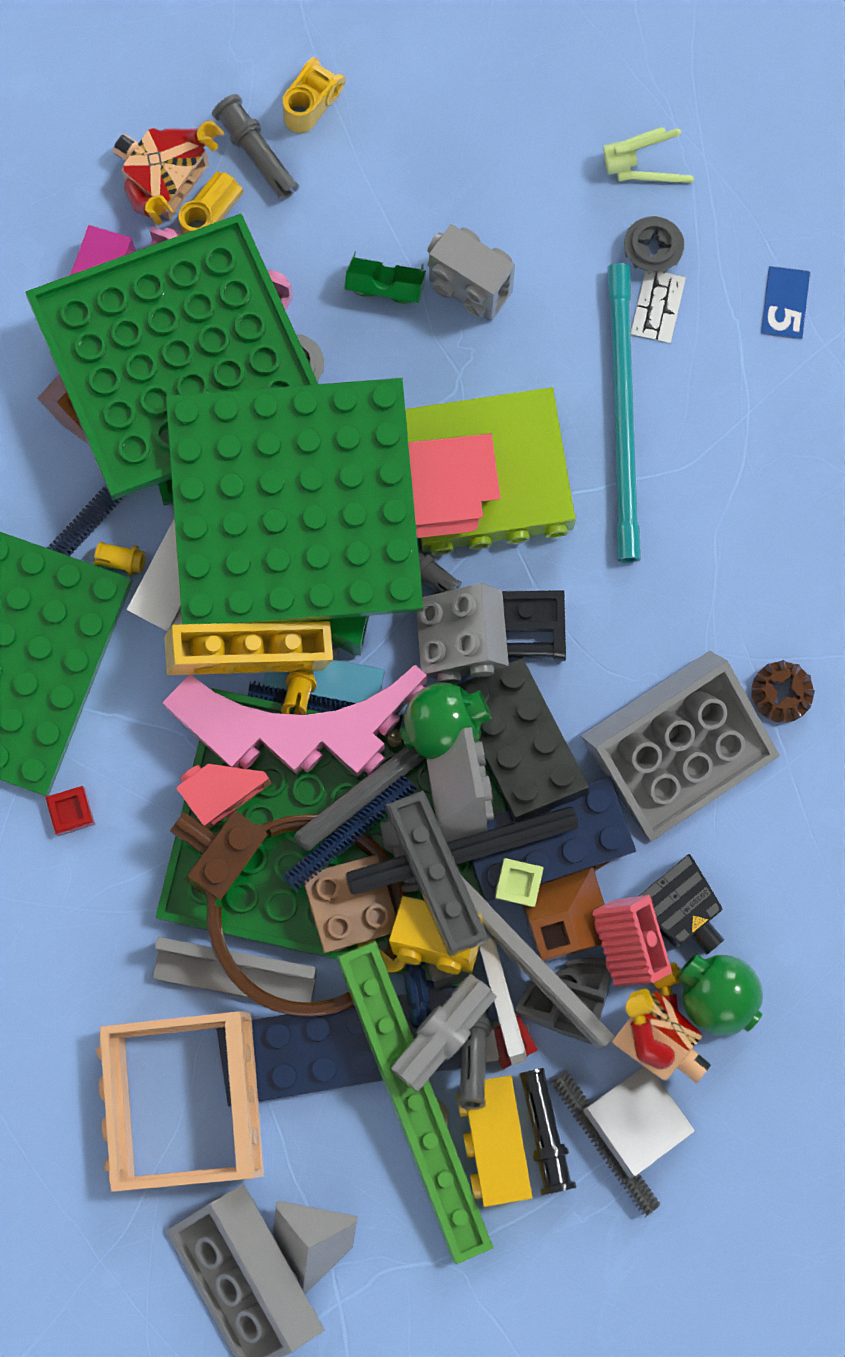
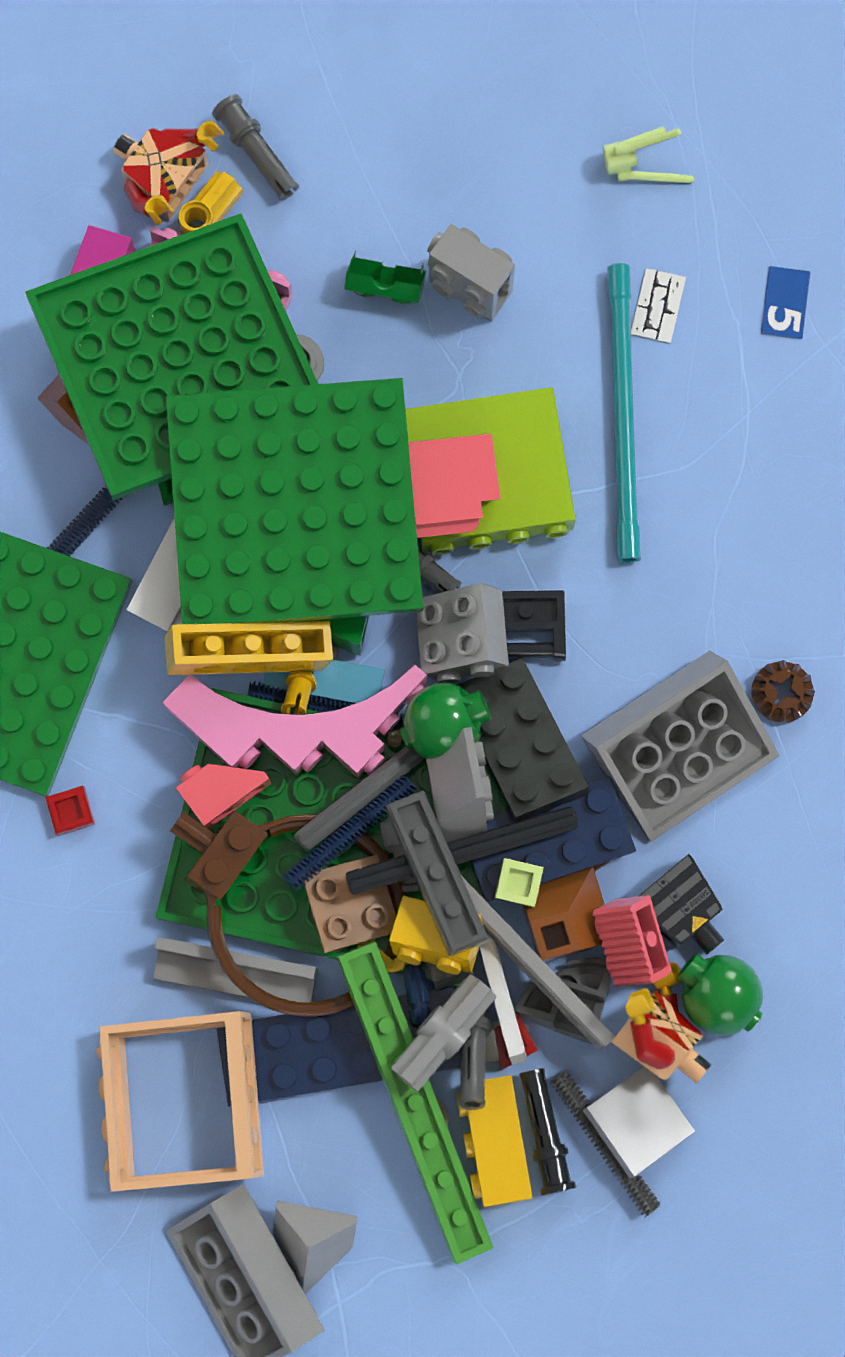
yellow pin [94,542,146,576] -> none
yellow piece [283,57,346,133] -> none
dark grey gear [624,216,684,275] -> none

